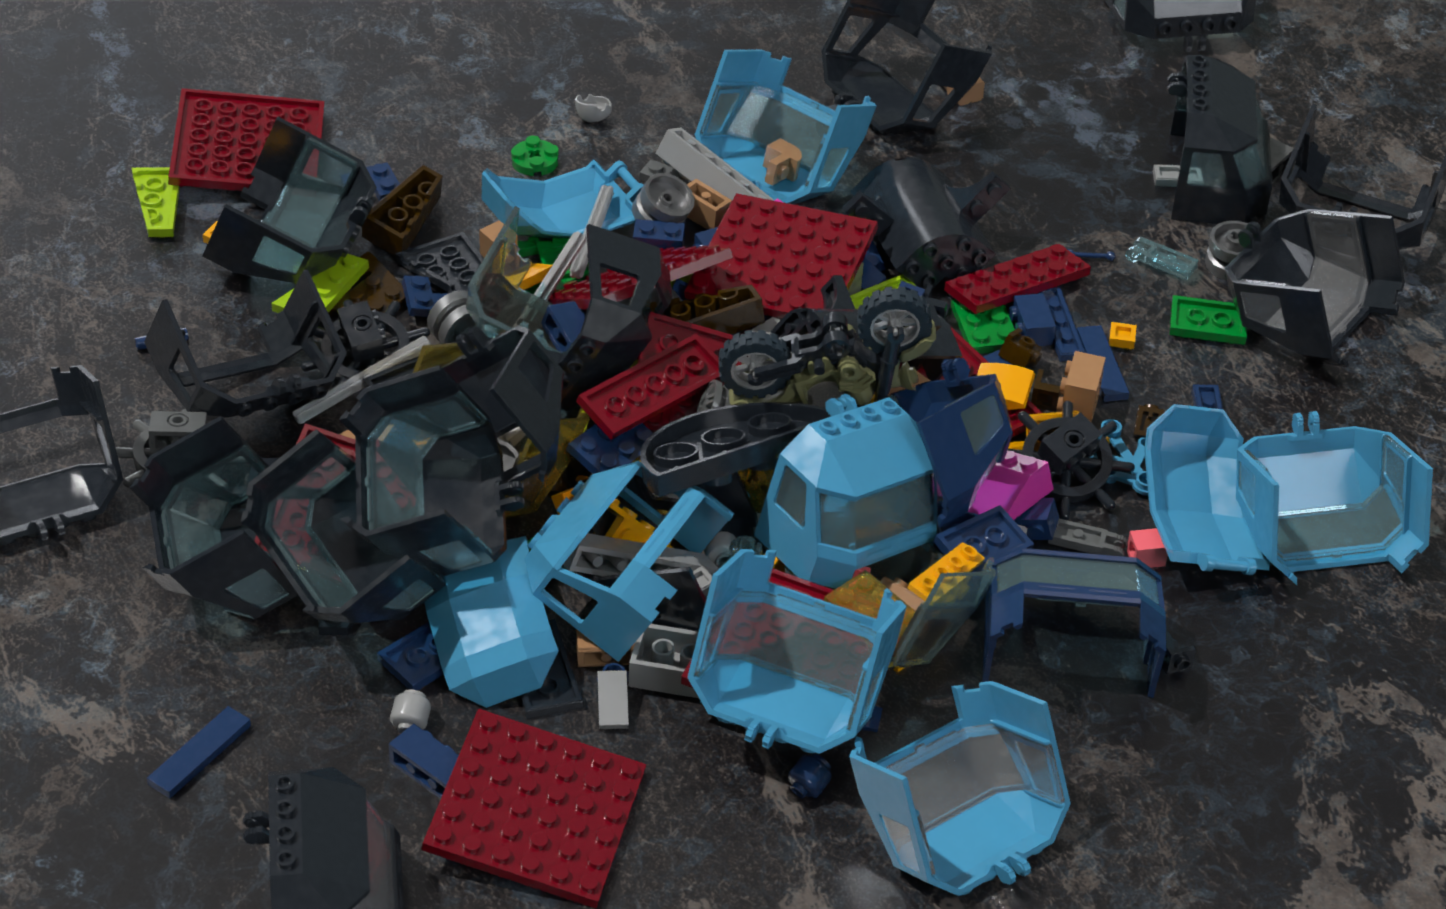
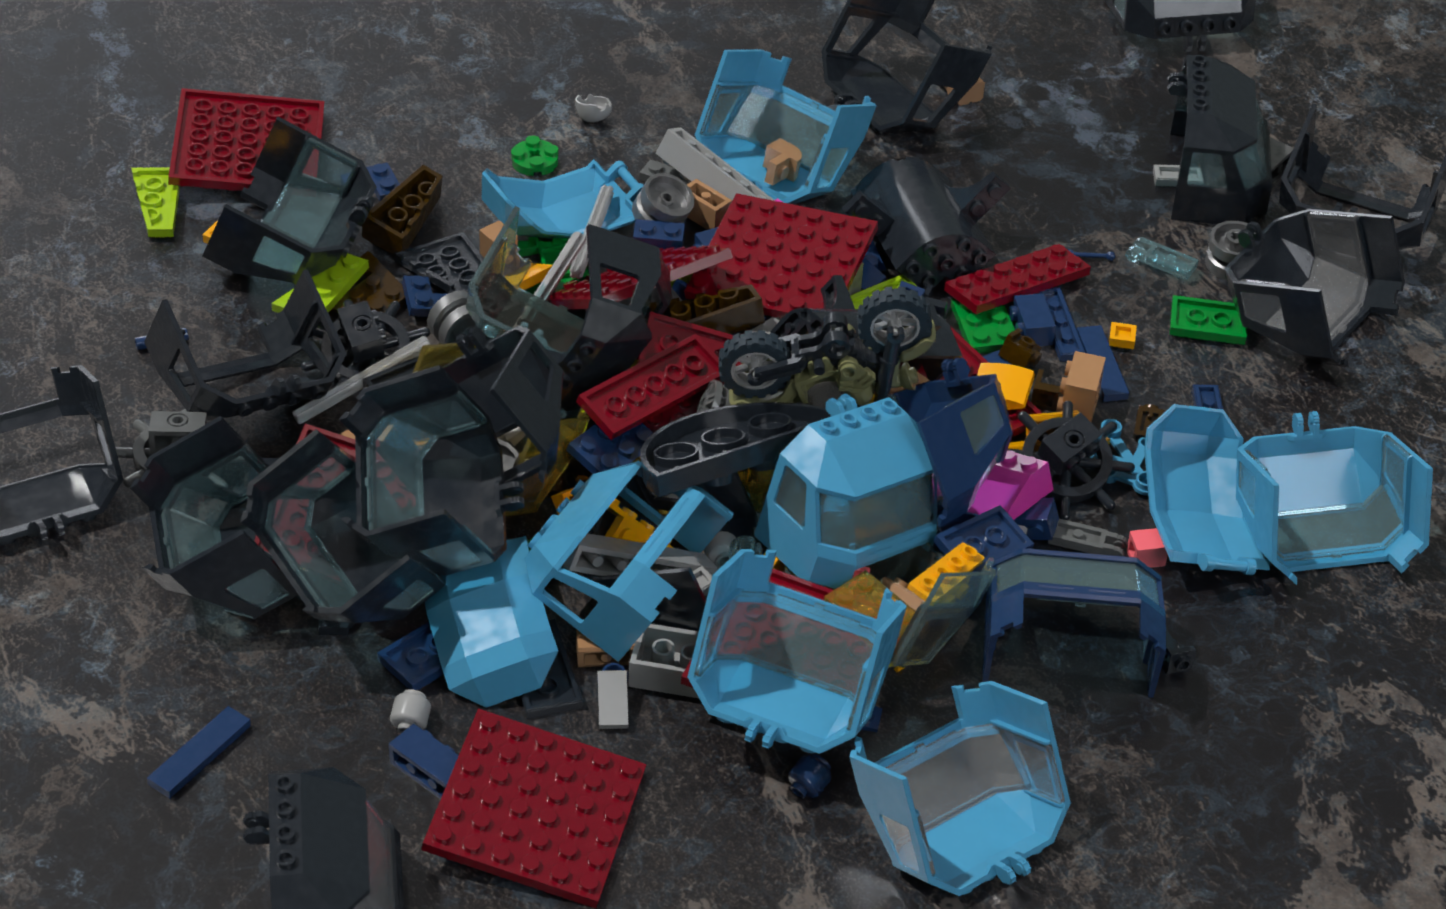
dark blue brick [541,301,585,353] -> none

